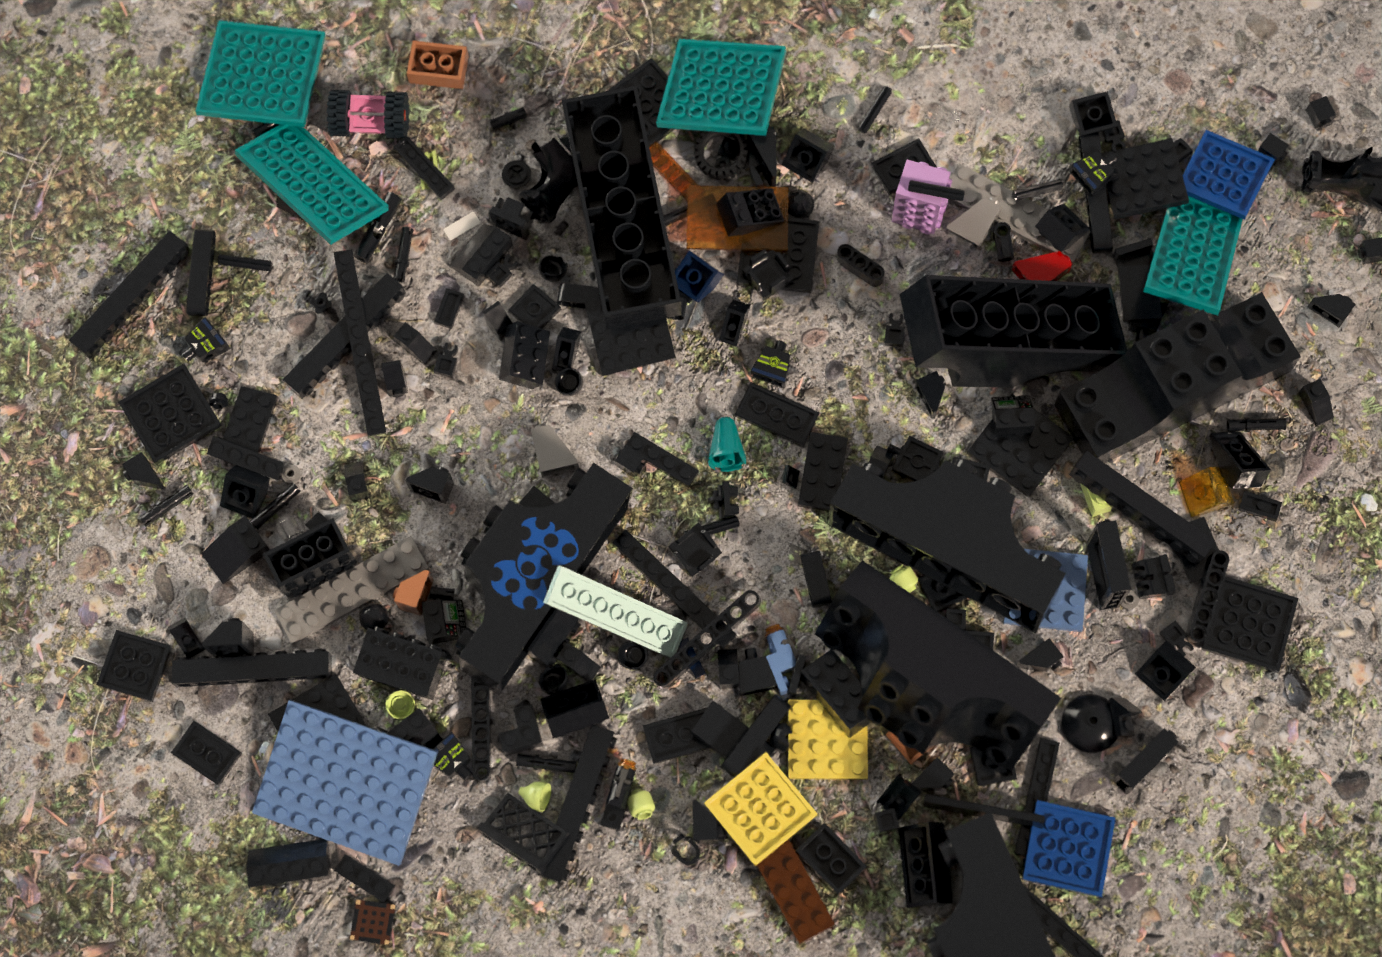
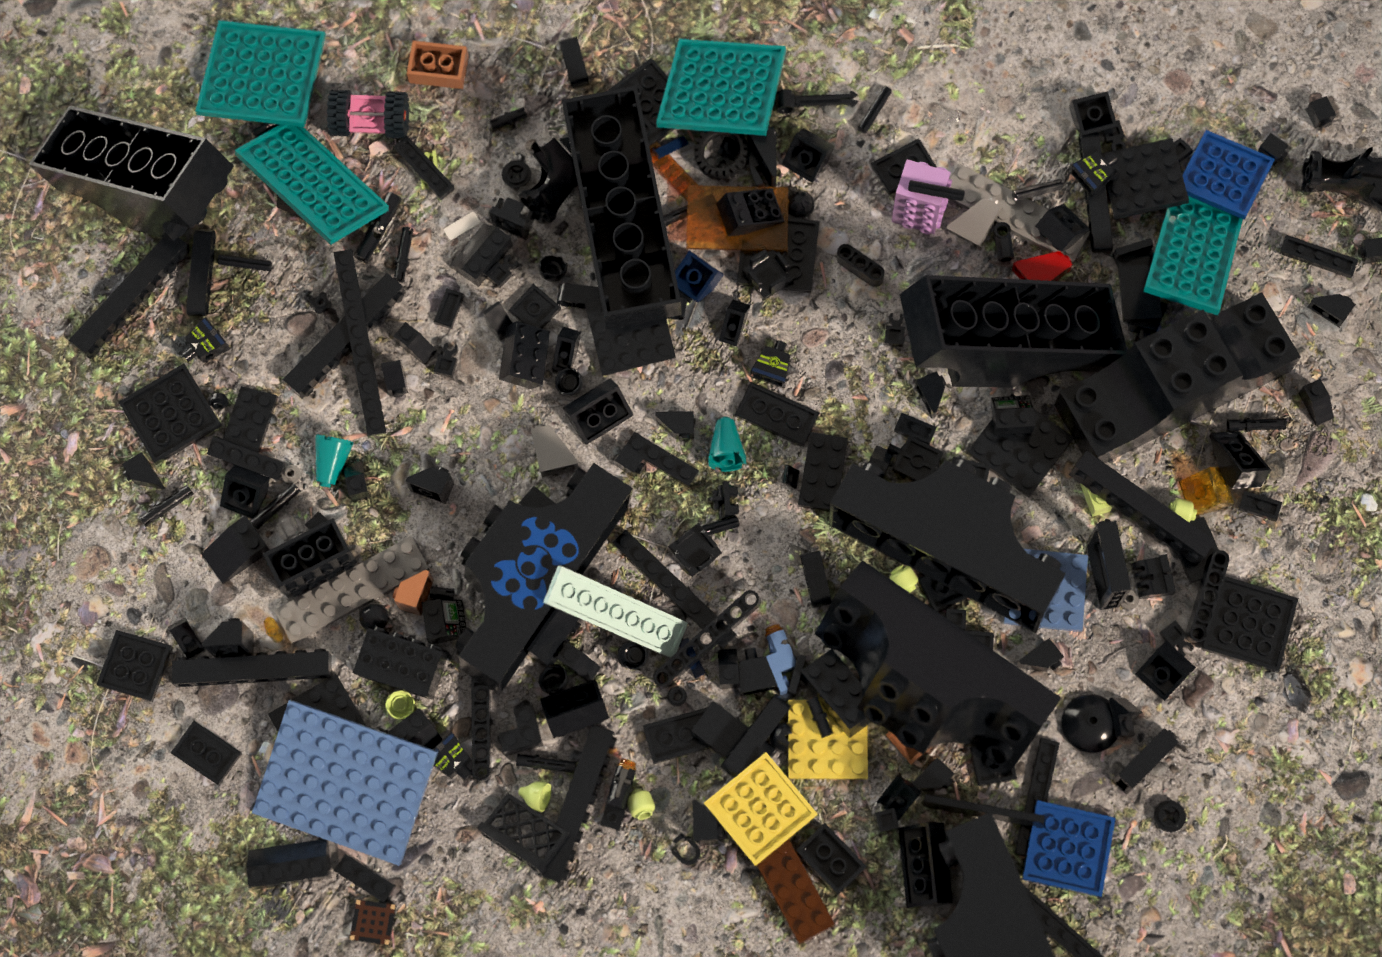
none -> black brick [29,105,234,241]
none -> clear yellow piece [264,617,283,643]
none -> teal cone [315,434,354,488]
none -> black beam [559,36,589,89]
none -> black slope [563,378,634,445]
none -> dark blue piece [652,136,689,159]
none -> black slope [655,411,694,441]
none -> black plate [667,687,687,706]
none -> black piece [775,89,858,114]
none -> black pin [806,697,833,738]
none -> black plate [894,413,937,445]
none -> black gear [1153,800,1186,833]
none -> yellowish green head [1168,498,1197,523]
none -> black plate [1279,235,1358,278]

